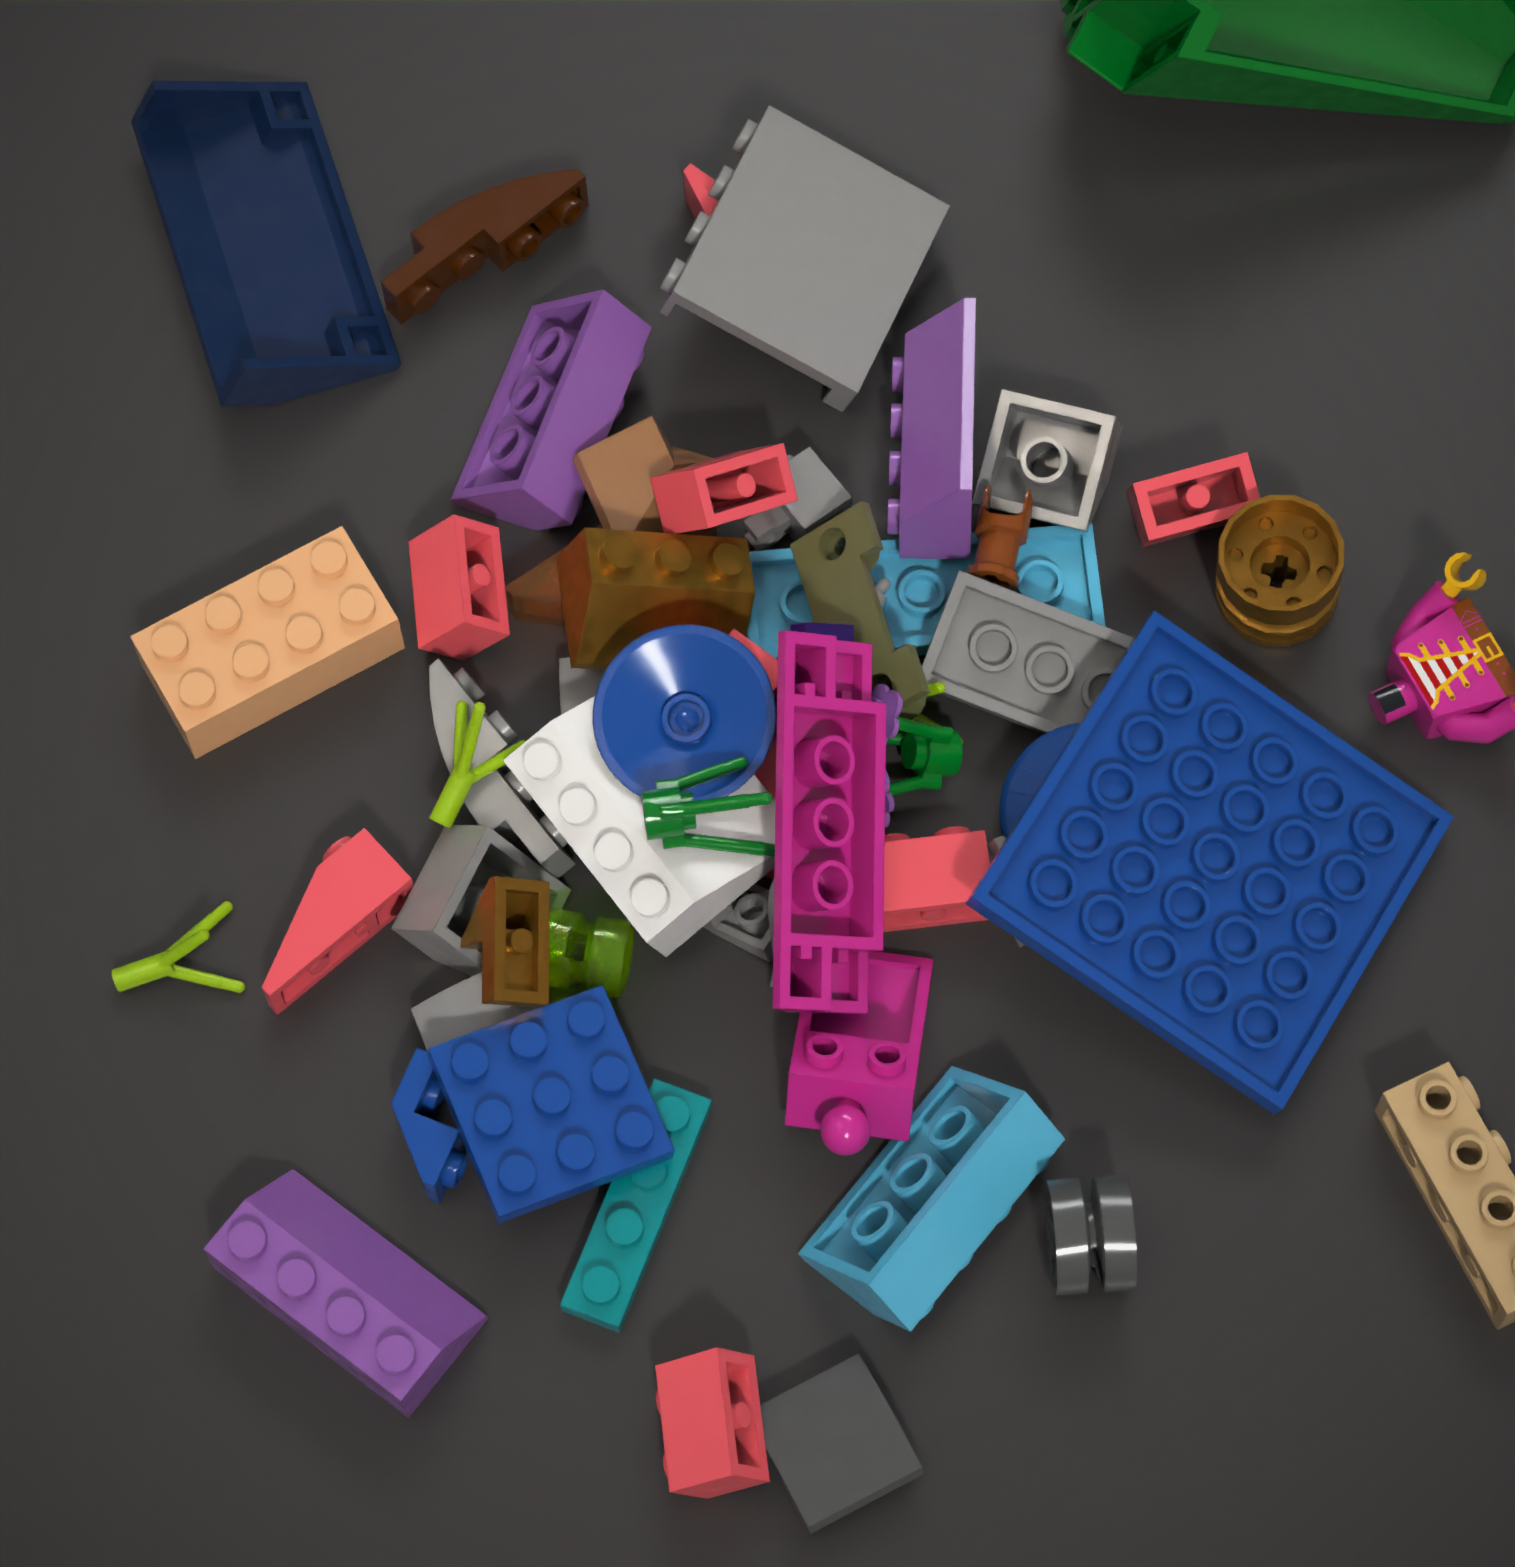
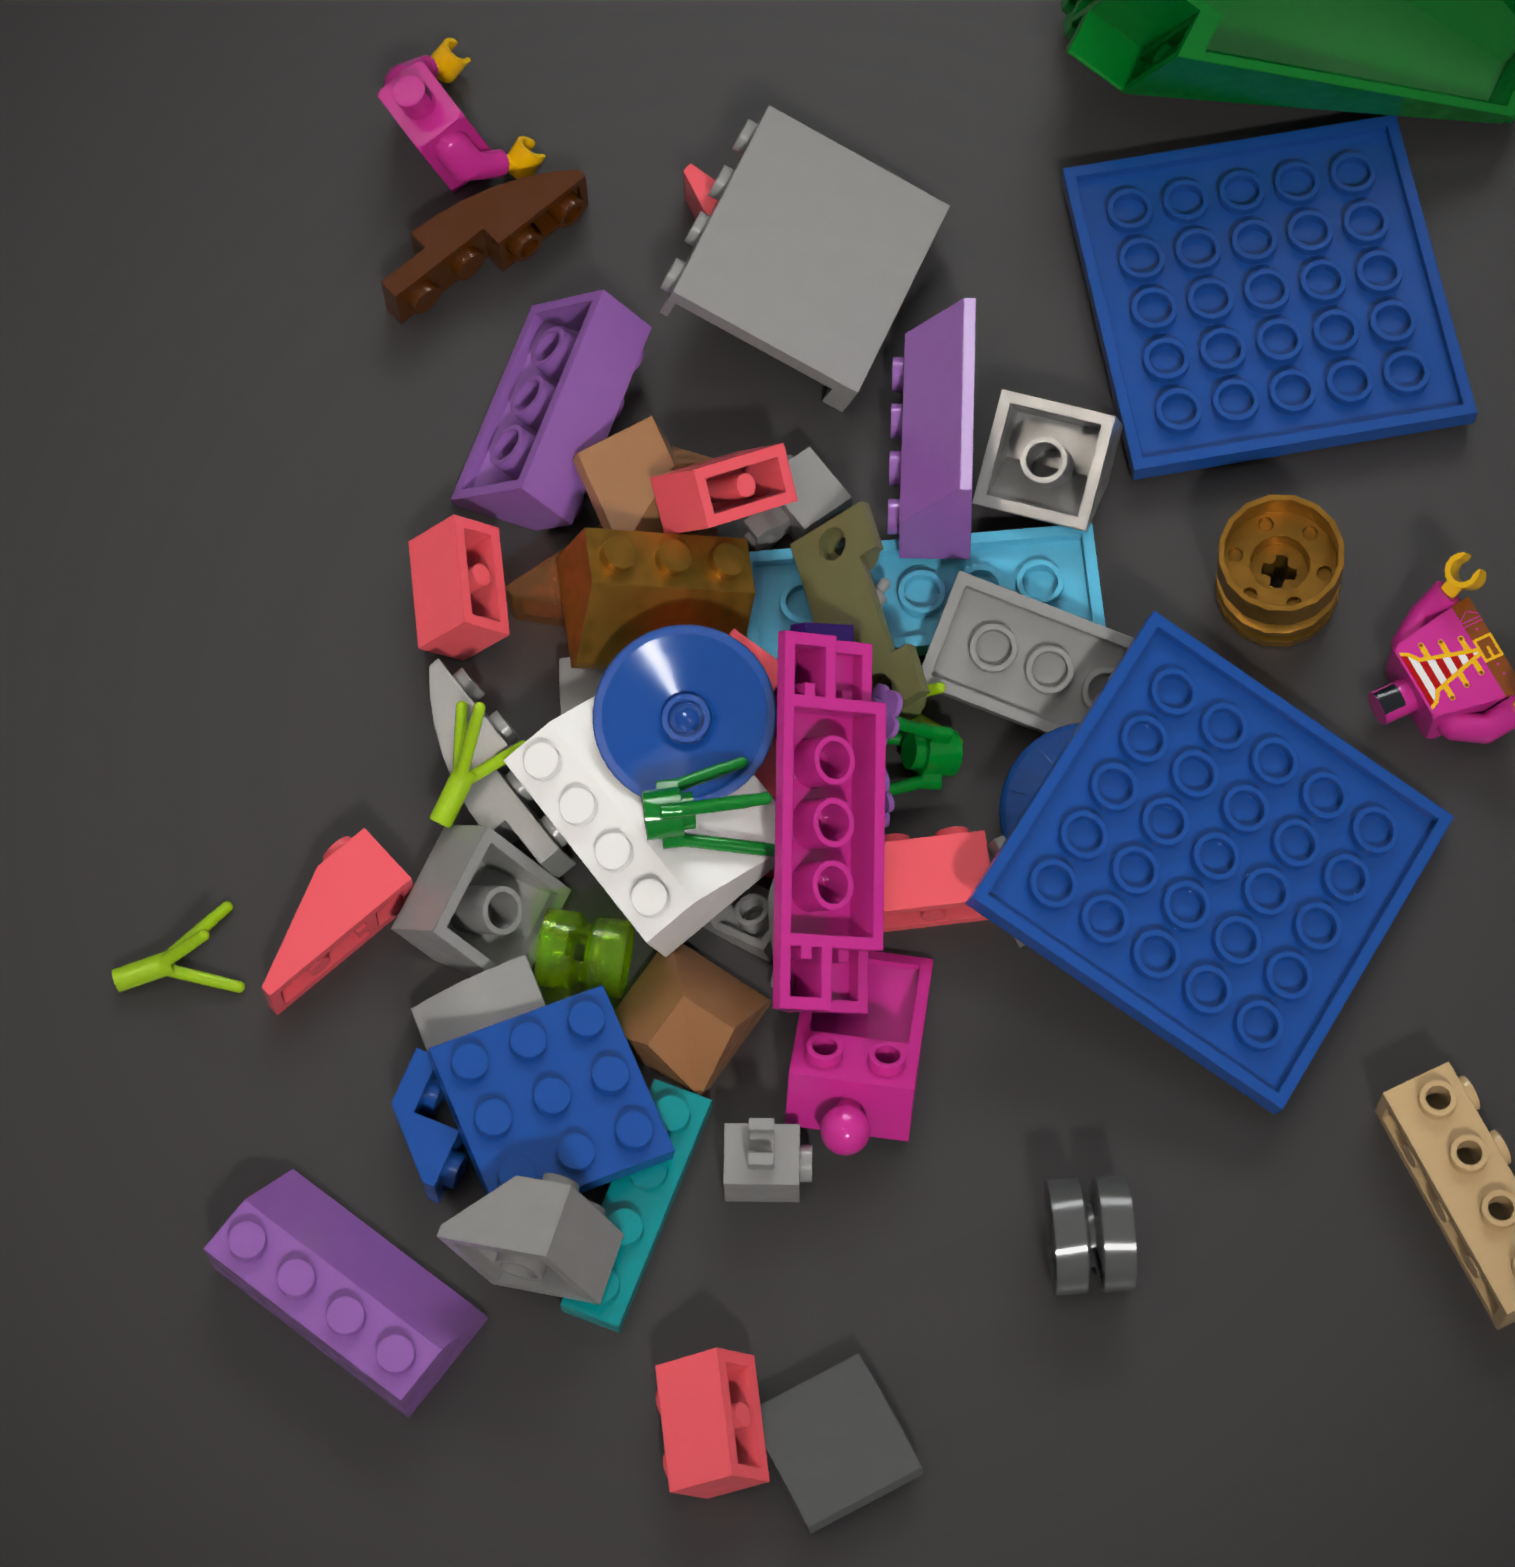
light nougat brick [130,526,405,759] -> none
dark blue slope [131,80,401,407] -> none
pearl gold slope [461,876,550,1008] -> none
medium azure slope [798,1066,1065,1332] -> none
dark orange piece [966,484,1033,591] -> none
coral brick [1126,452,1260,548] -> none
none -> dark pink torso [377,38,546,193]
none -> light grey slope [437,1173,624,1305]
none -> medium nougat slope [614,944,771,1097]
none -> light grey brick [723,1118,813,1202]
none -> blue plate [1061,115,1478,480]

